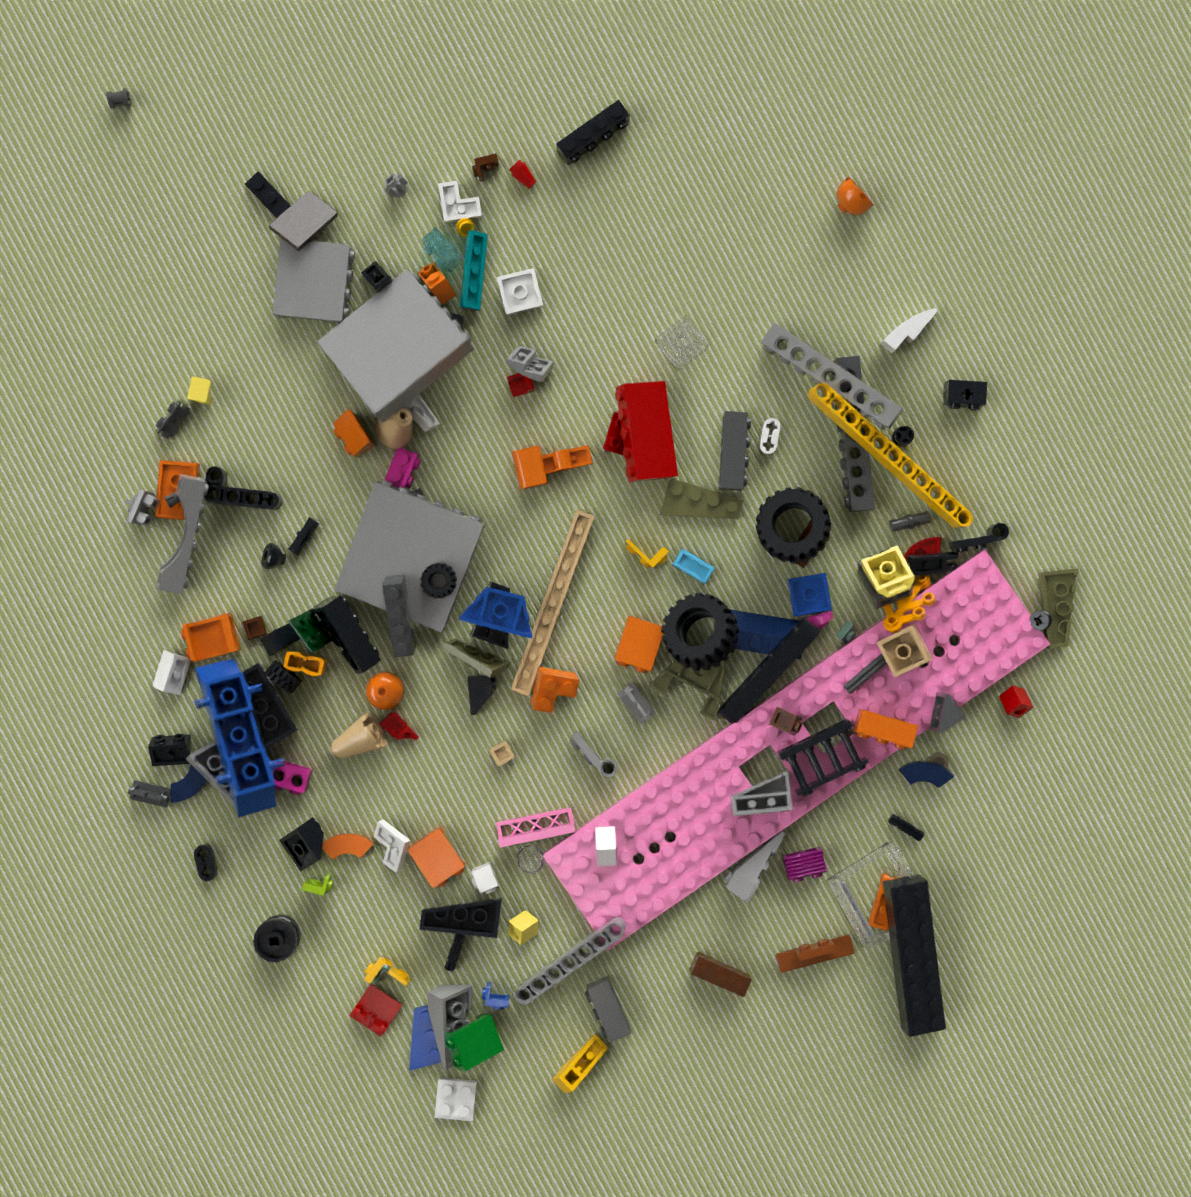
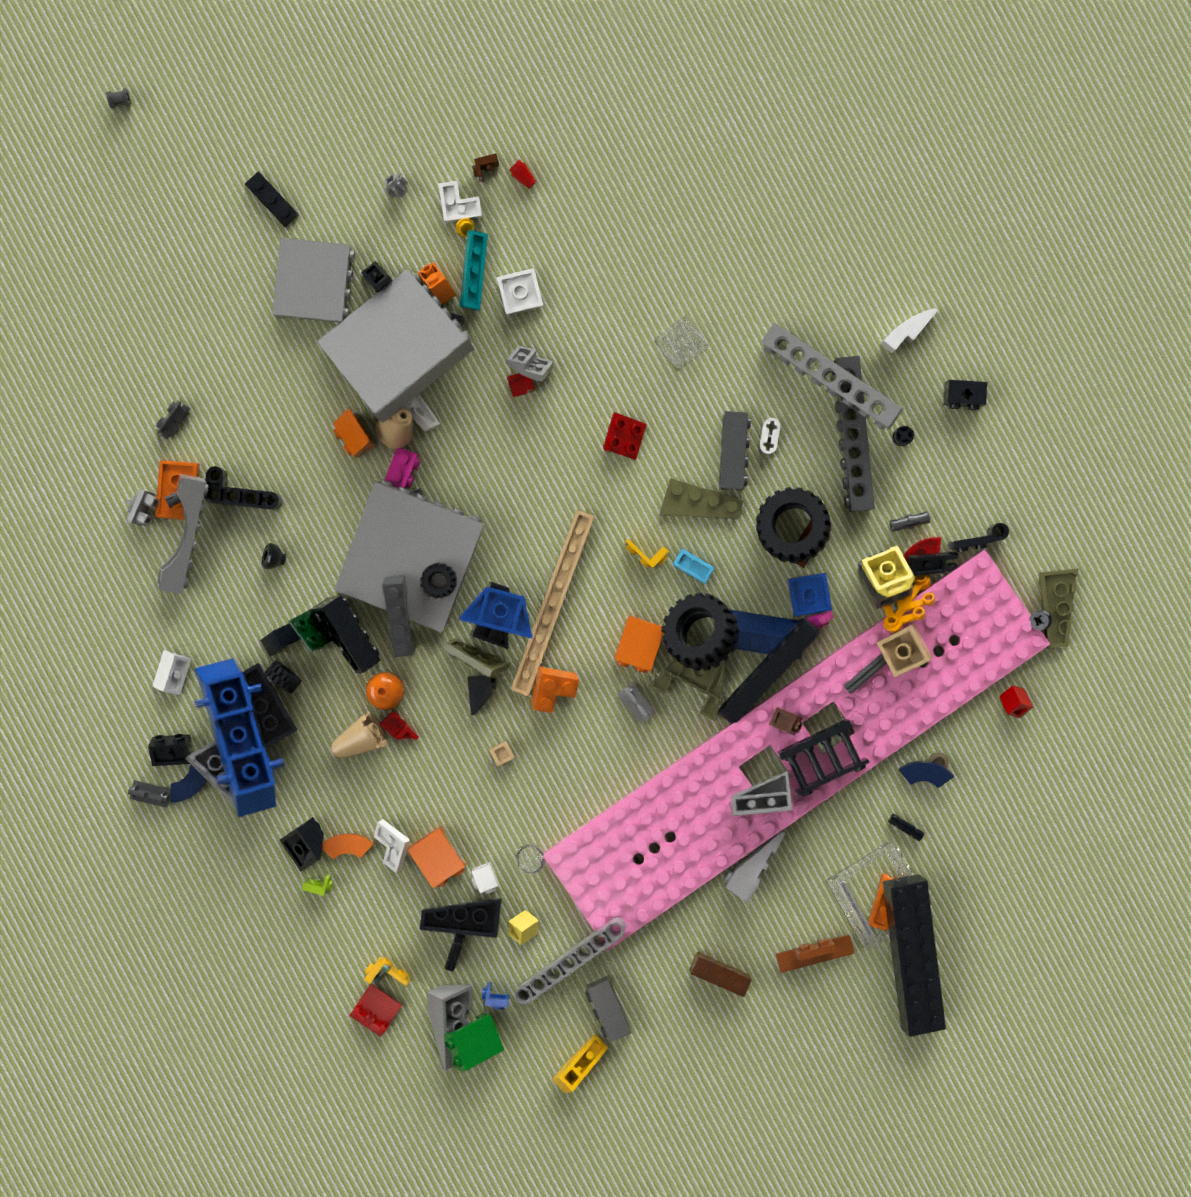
orange panel [181,613,241,662] -> none
light yellow panel [187,376,212,405] -> none
black beam [194,844,218,881] -> none
reddish brown tile [243,616,268,640] -> none
black wheel [253,914,301,962] -> none
tile [269,191,338,251] -> none
dark pink brick [273,759,313,795] -> none
light orange brick [283,651,328,676] -> none
black pin [288,517,319,556] -> none
blue wing [409,1005,442,1071] -> none
clear light blue brick [421,227,463,273] -> none
white plate [434,1077,477,1121] -> none
bright pink fence [496,807,576,847] -> none
orange plate [512,445,593,490] -> none
black brick [556,100,630,166] -> none
light grey plate [571,730,617,777] -> none
white slope [595,826,617,866] -> none
red brick [615,381,678,483] -> none
magenta brick [782,847,827,882] -> none
yellow beam [808,383,973,528] -> none
sand green plate [836,621,857,644] -> none
orange cylinder [837,176,874,216] -> none
orange brick [853,708,919,750] -> none
dark grey slope [929,692,965,733] -> none

